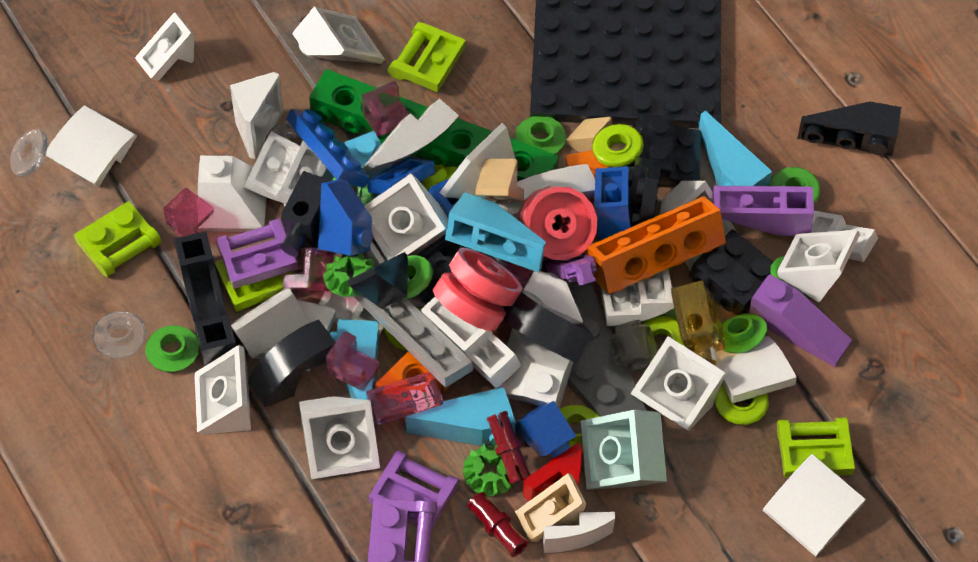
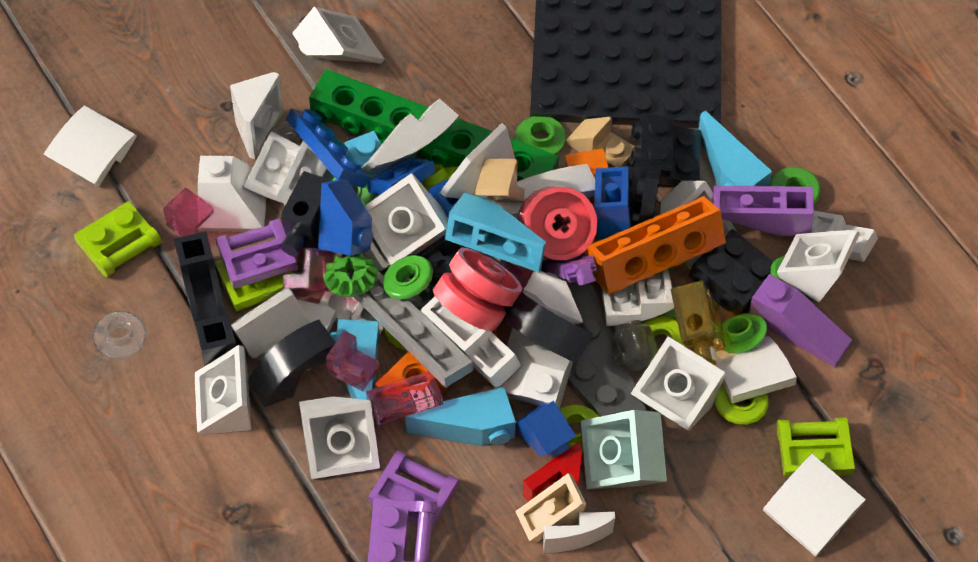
clear piece [10,129,48,177] -> none
white slope [135,12,194,81] -> none
bright green piece [145,325,199,372] -> none
black slope [347,252,408,309] -> none
clear pink panel [361,81,409,137] -> none
lime plate [387,22,466,92] -> none
bright green gear [463,444,518,496] -> none
dark red pin [467,492,529,557] -> none
dark red pin [486,411,531,485] -> none
lime piece [592,124,644,167] -> none
black slope [797,101,902,156] -> none

